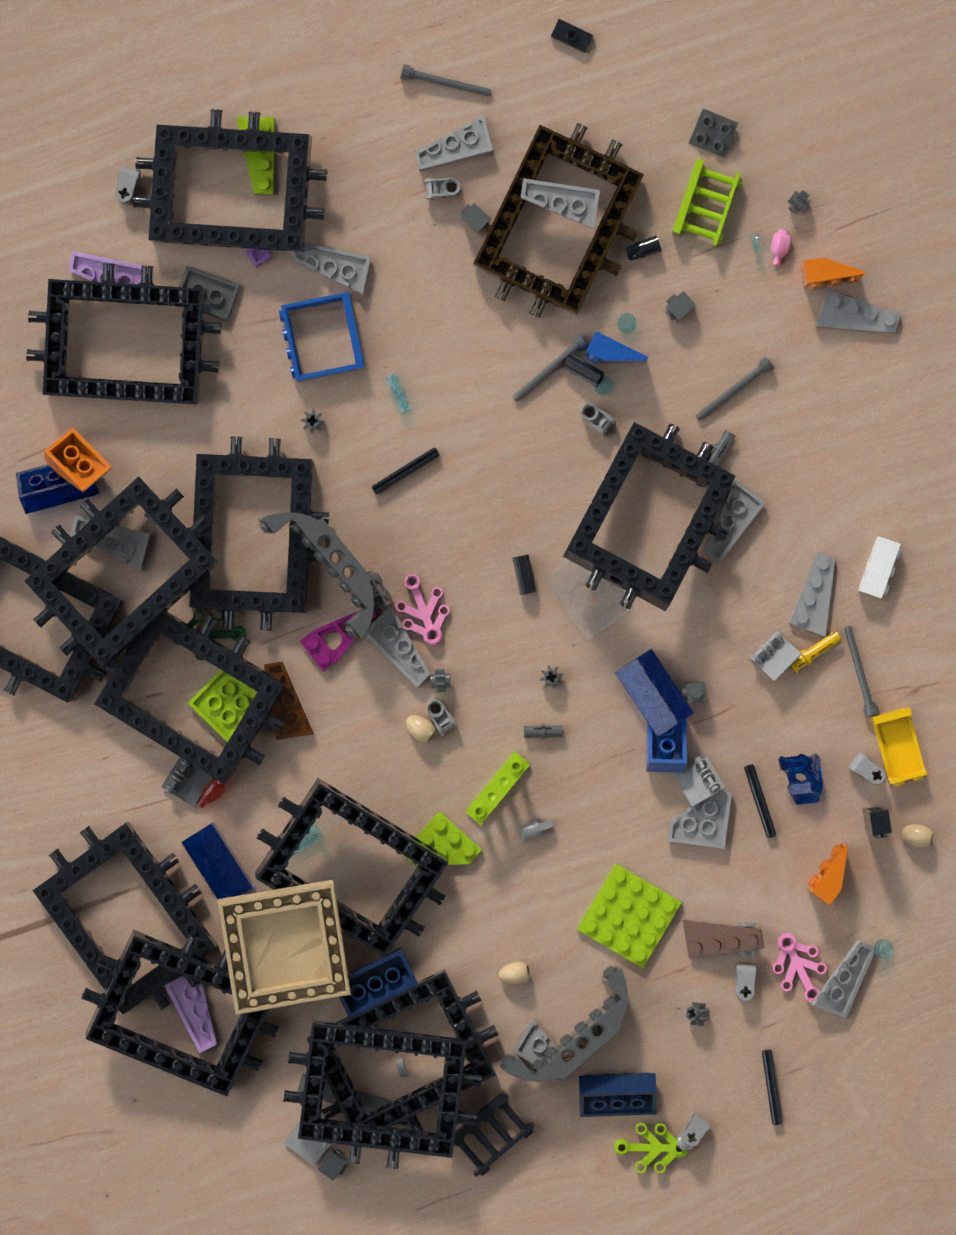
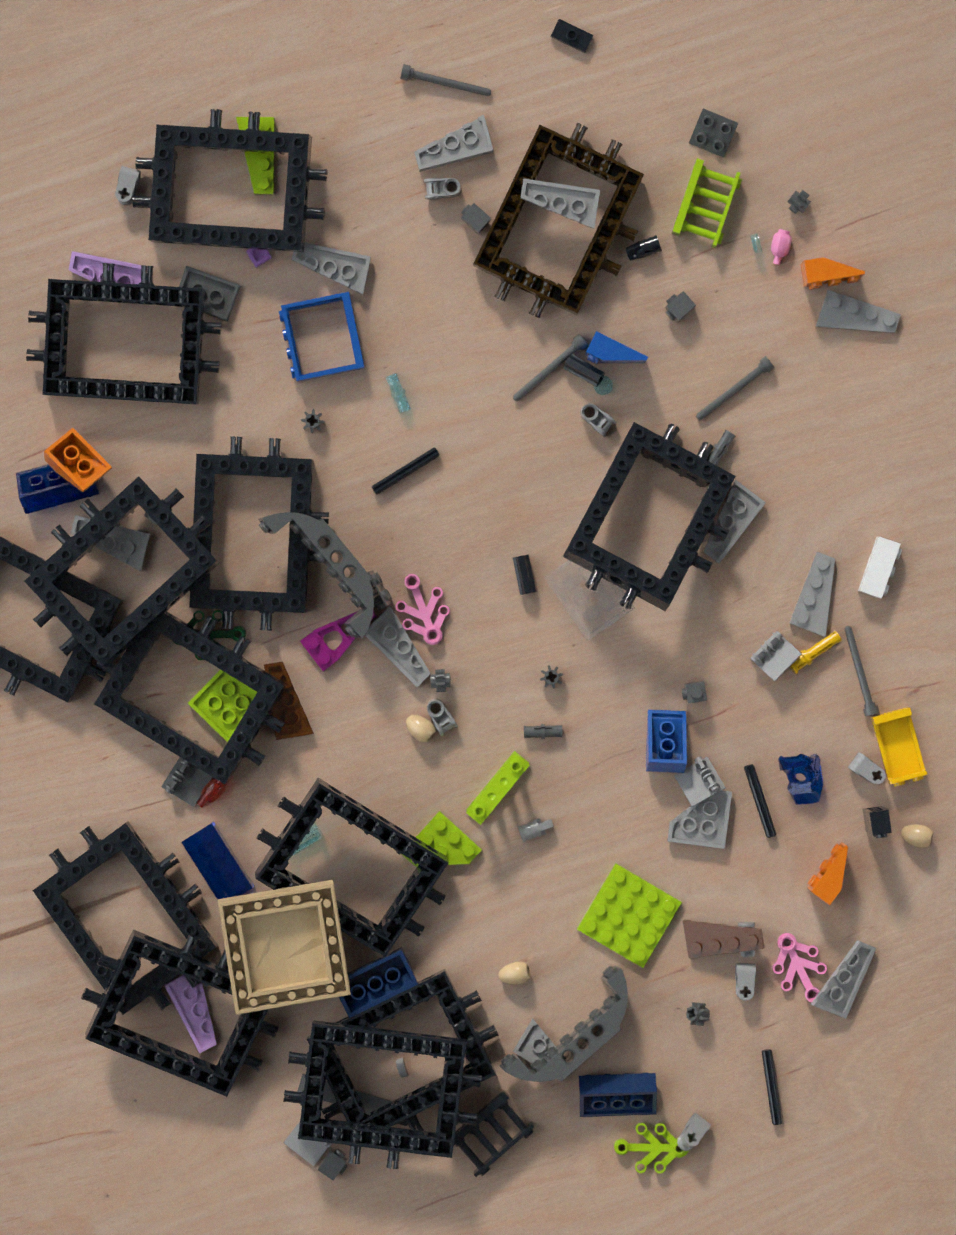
clear blue slope [615,649,693,737] -> none
clear light blue tile [617,313,637,333] -> none
clear light blue tile [874,939,893,959] -> none

